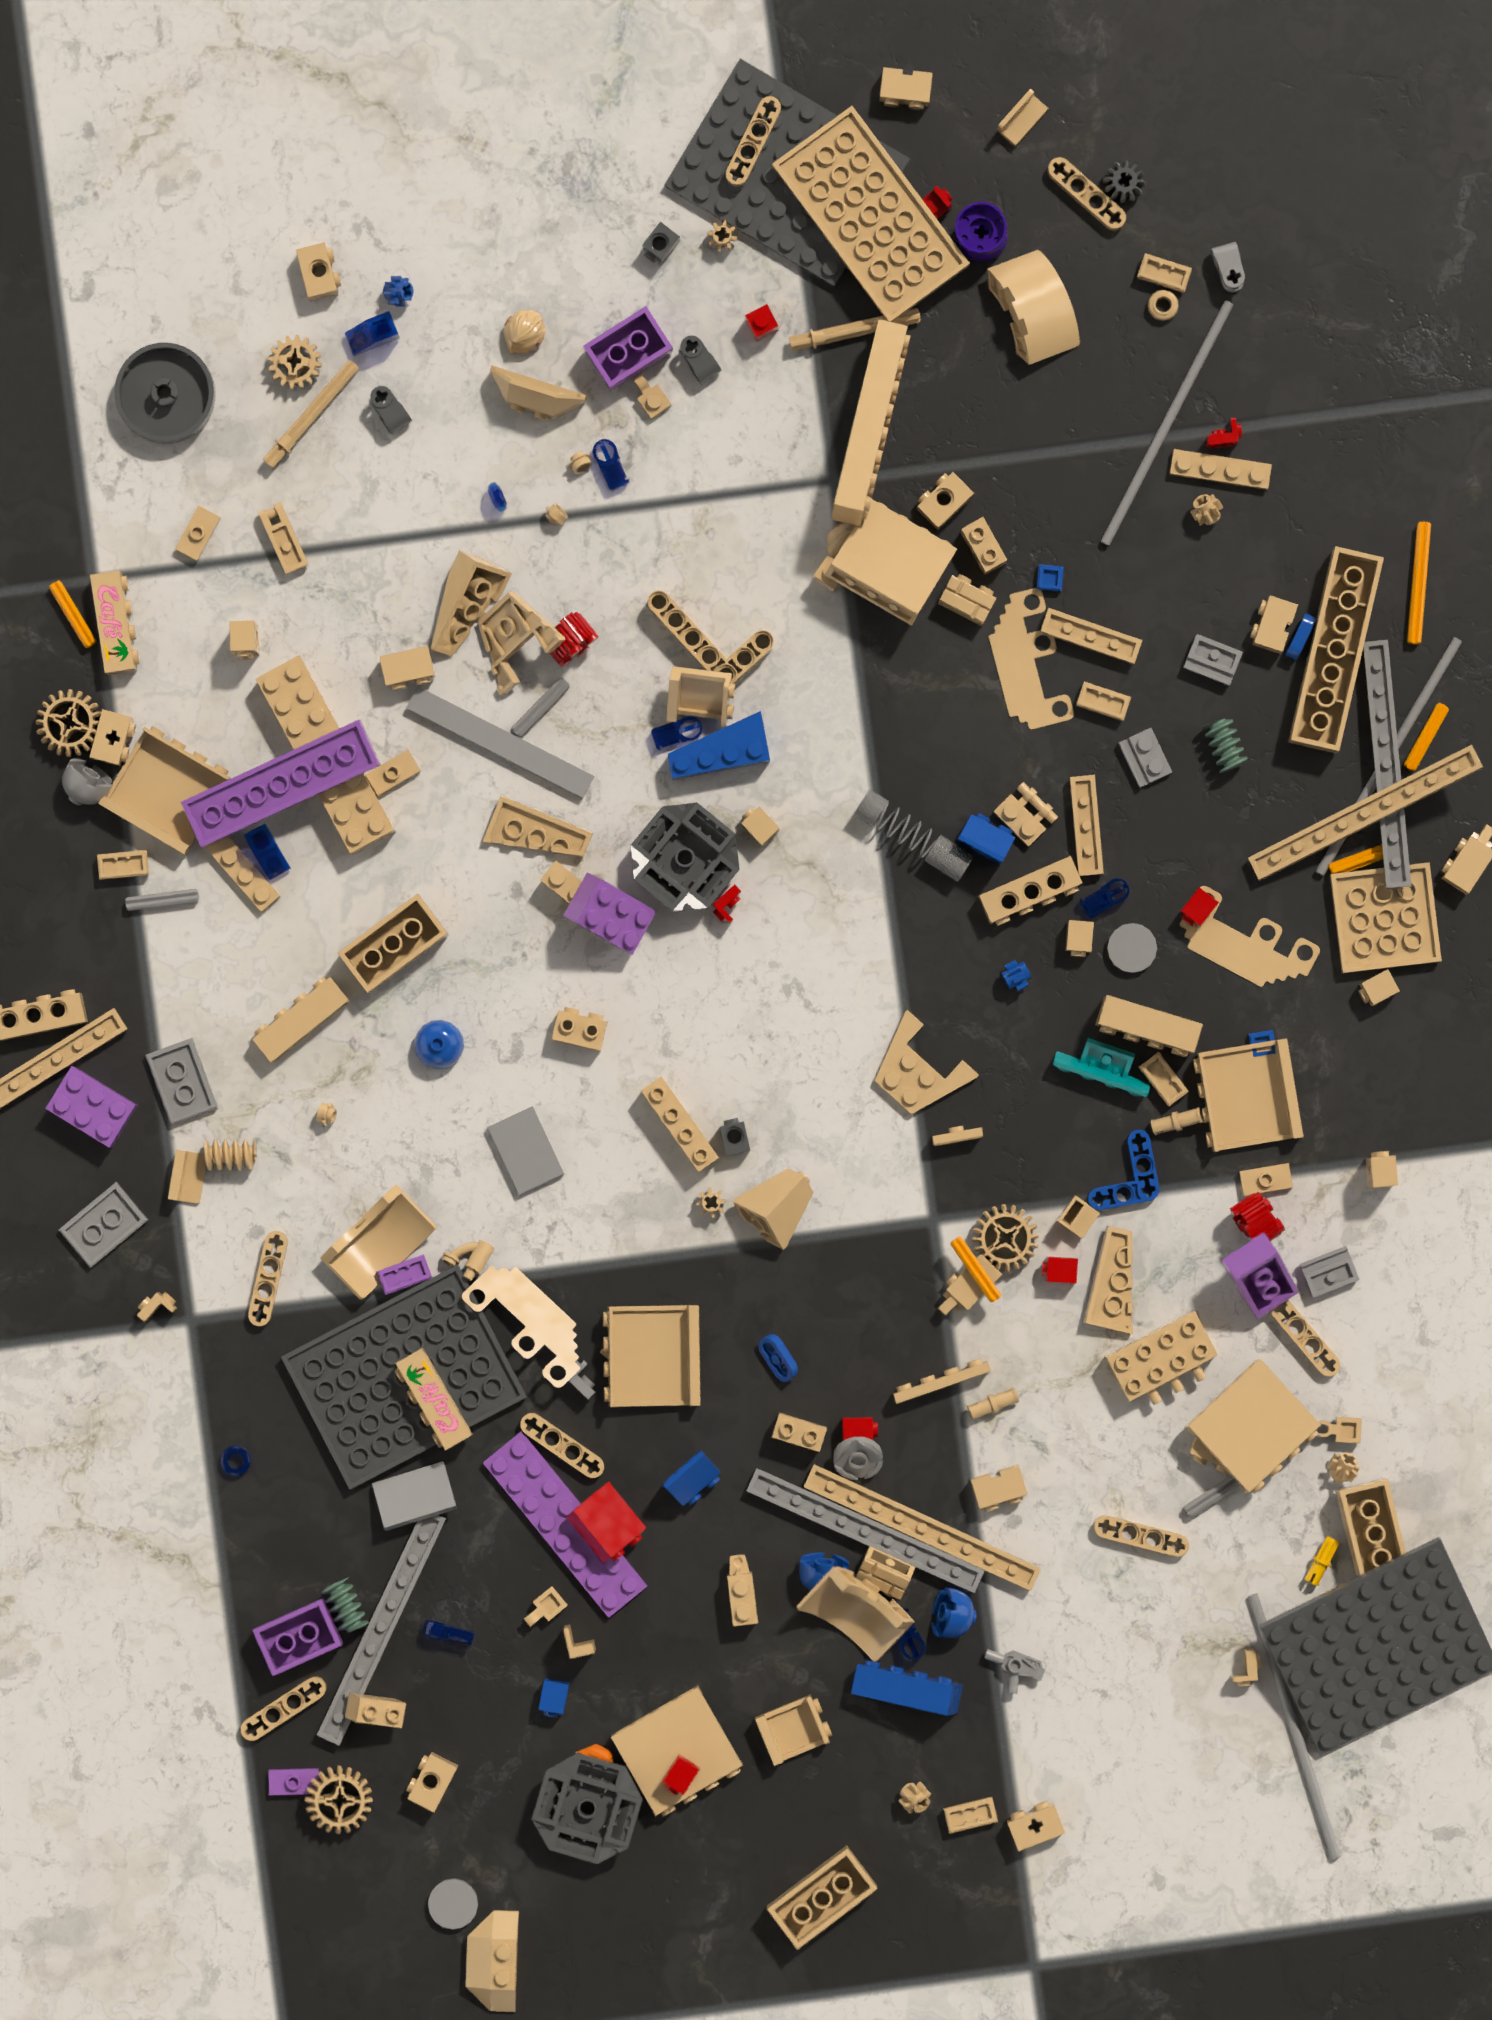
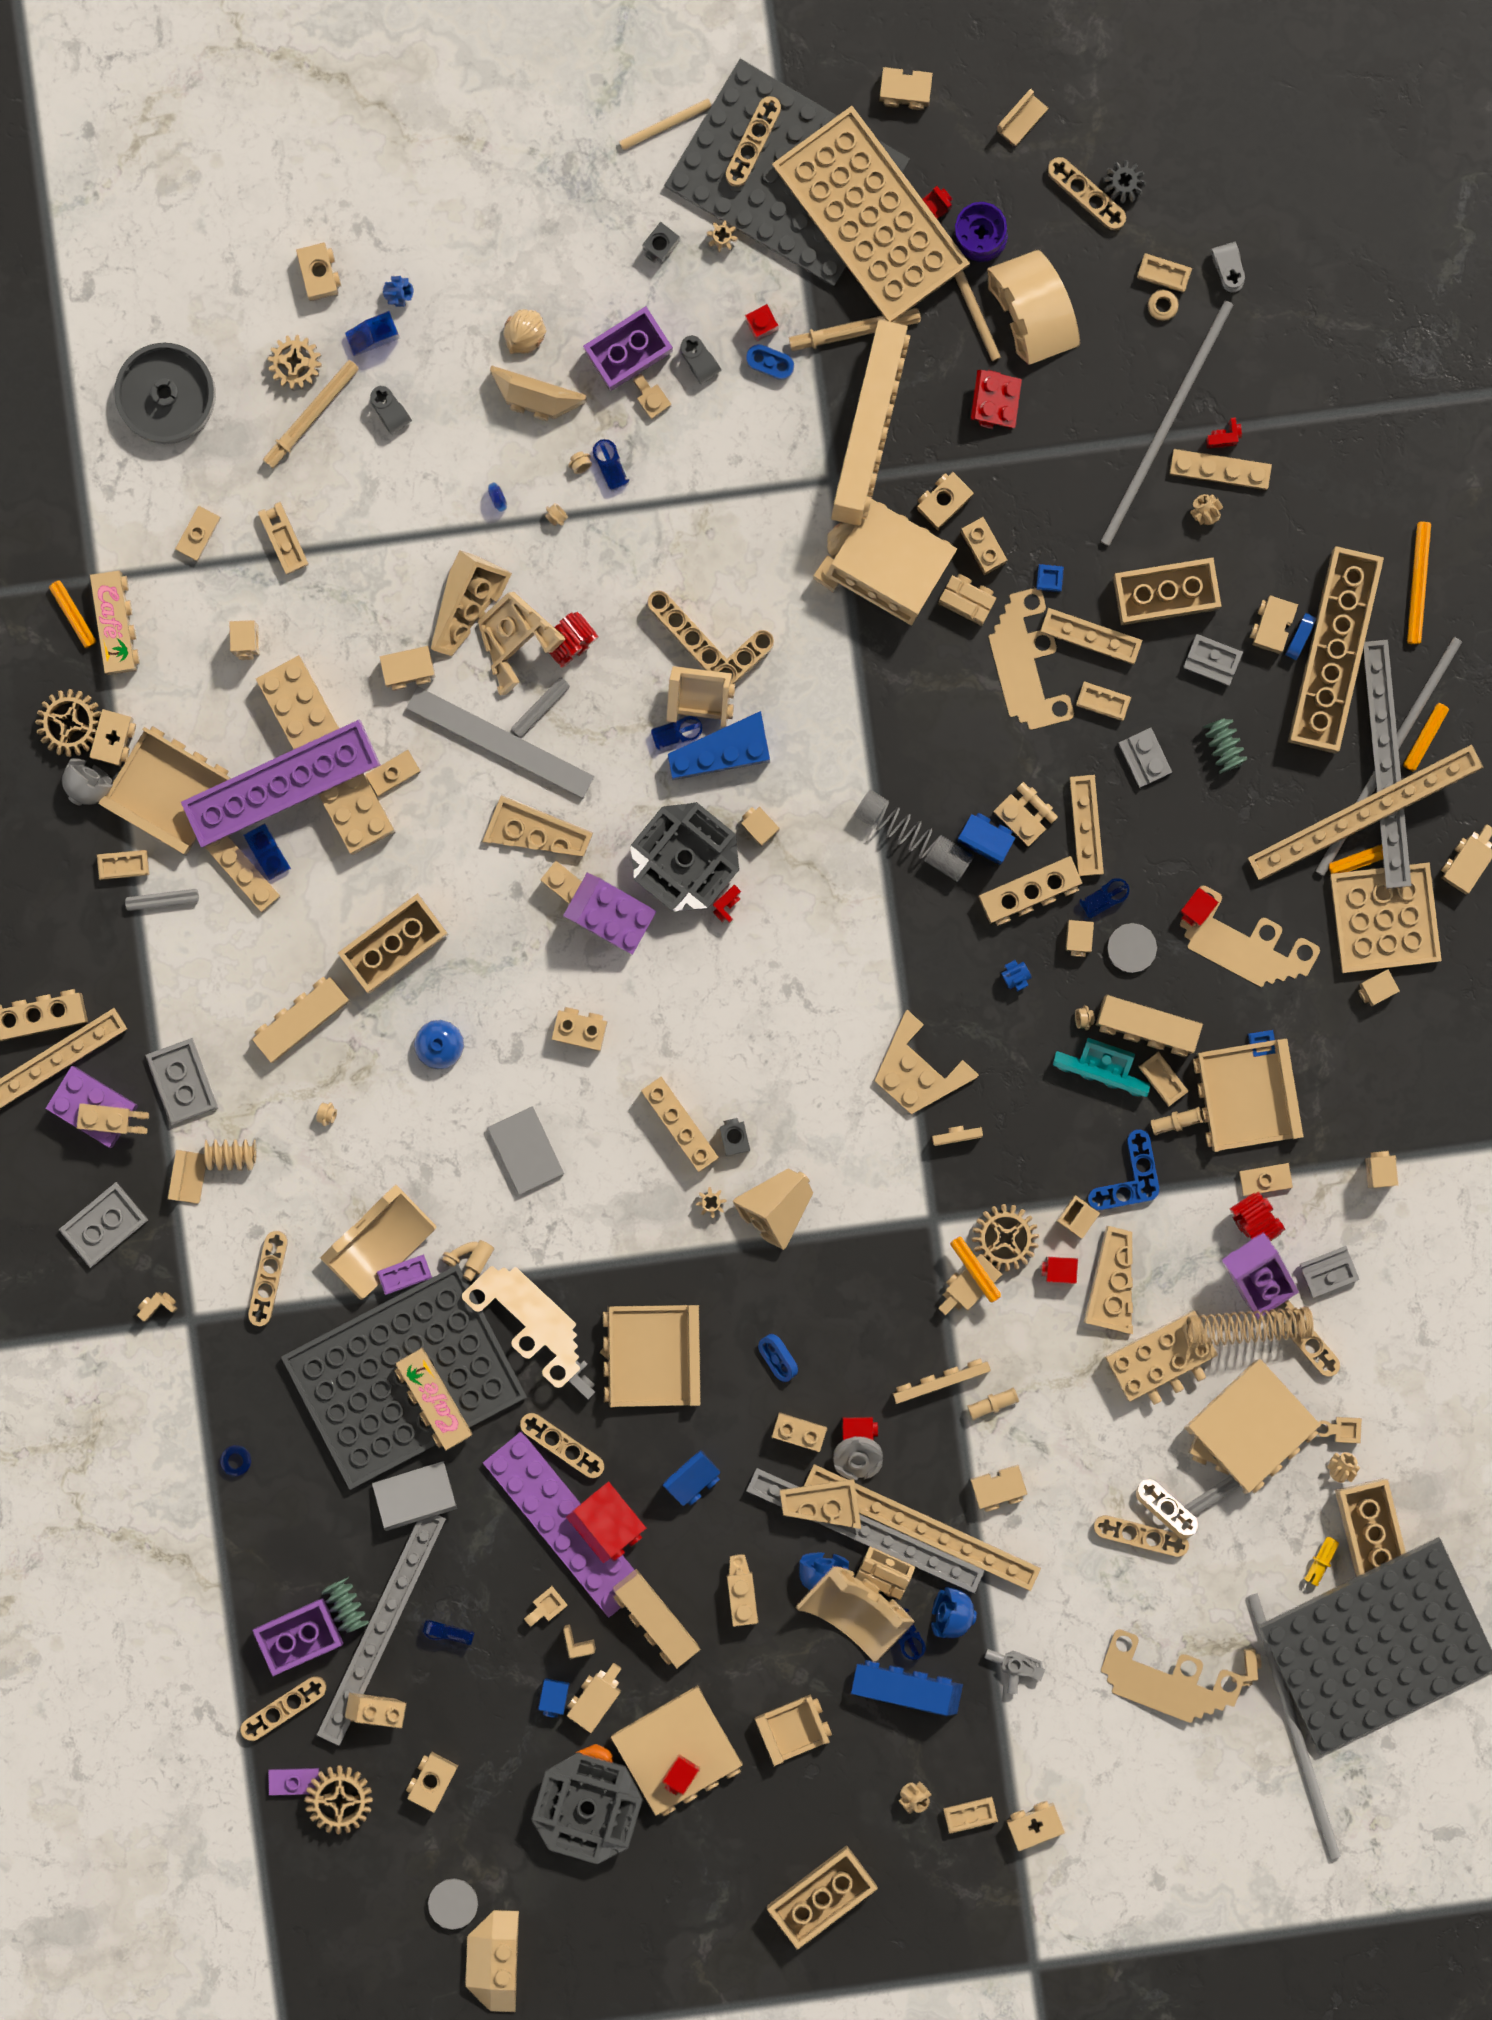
none -> tan hinge [77,1104,149,1134]
none -> tan hinge [566,1662,622,1733]
none -> tan brick [613,1569,700,1668]
none -> tan bar [619,98,712,150]
none -> blue plate [746,344,794,380]
none -> tan wing [780,1479,861,1529]
none -> tan bar [955,271,1001,361]
none -> red piece [971,370,1022,429]
none -> tan plate [1075,1006,1095,1030]
none -> tan piece [1101,1629,1244,1723]
none -> tan brick [1113,558,1221,625]
none -> beam [1136,1480,1198,1538]
none -> tan piece [1185,1307,1314,1348]

